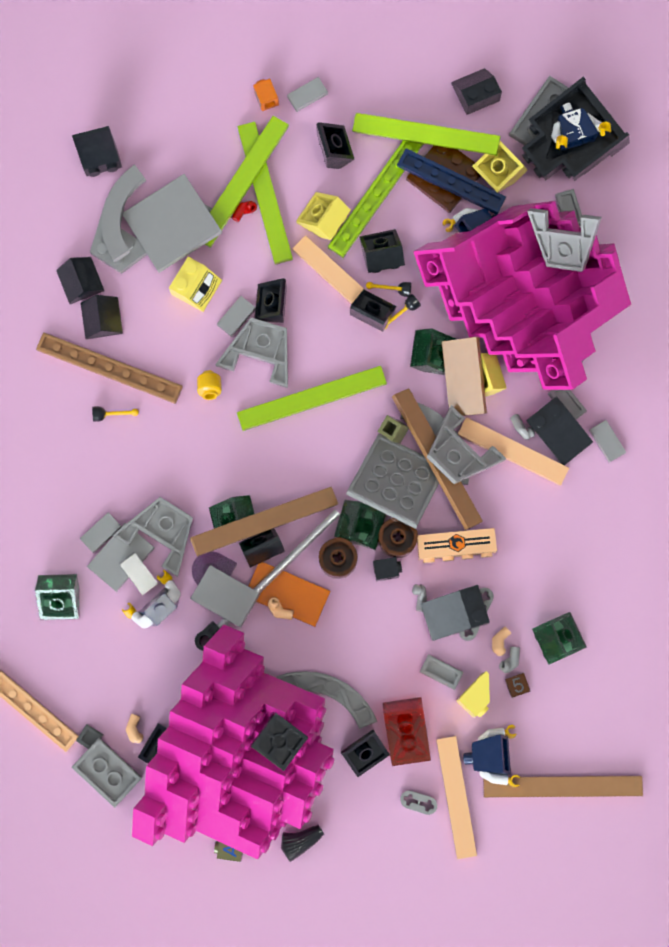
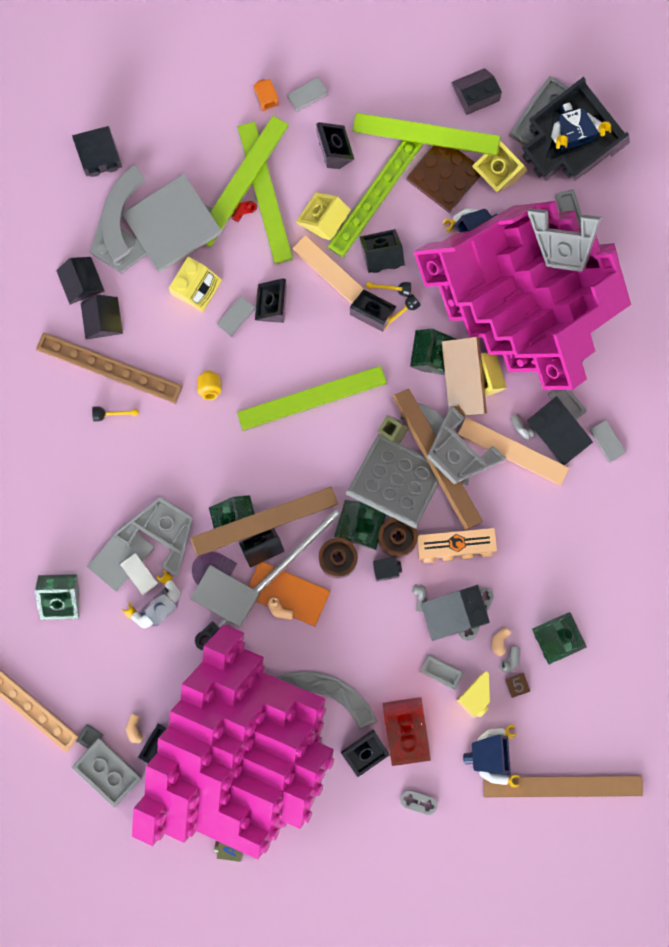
light grey tile [80,513,122,553] -> none
light grey wing [215,318,288,388] -> none
black piece [250,712,308,771] -> none
black piece [281,825,324,862] -> none
dark blue plate [397,148,506,215] -> none
light nougat tile [436,736,477,859] -> none

